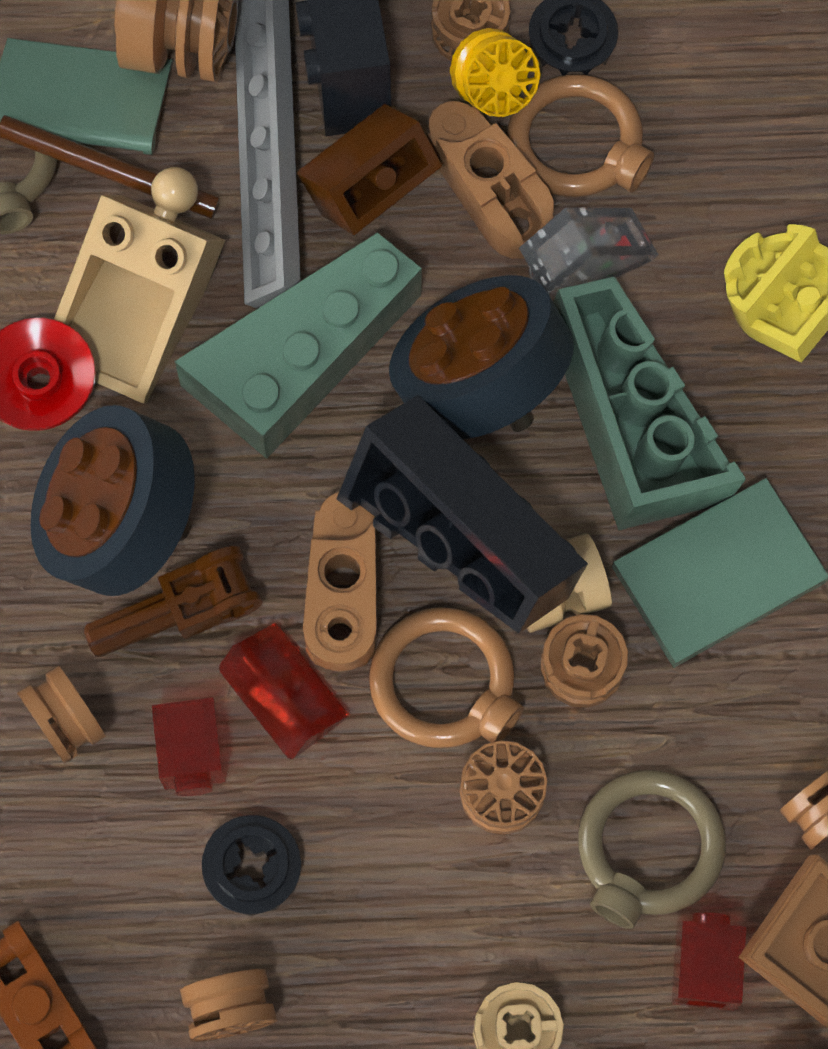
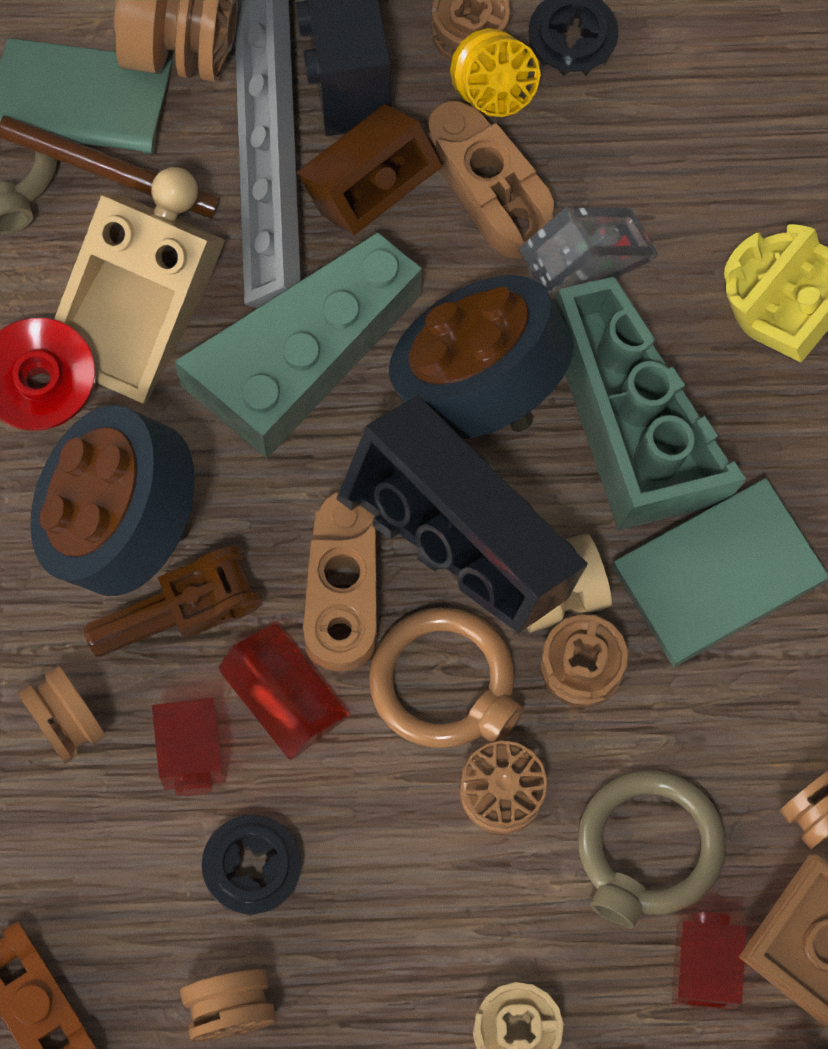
medium nougat piece [507,74,654,197] -> none

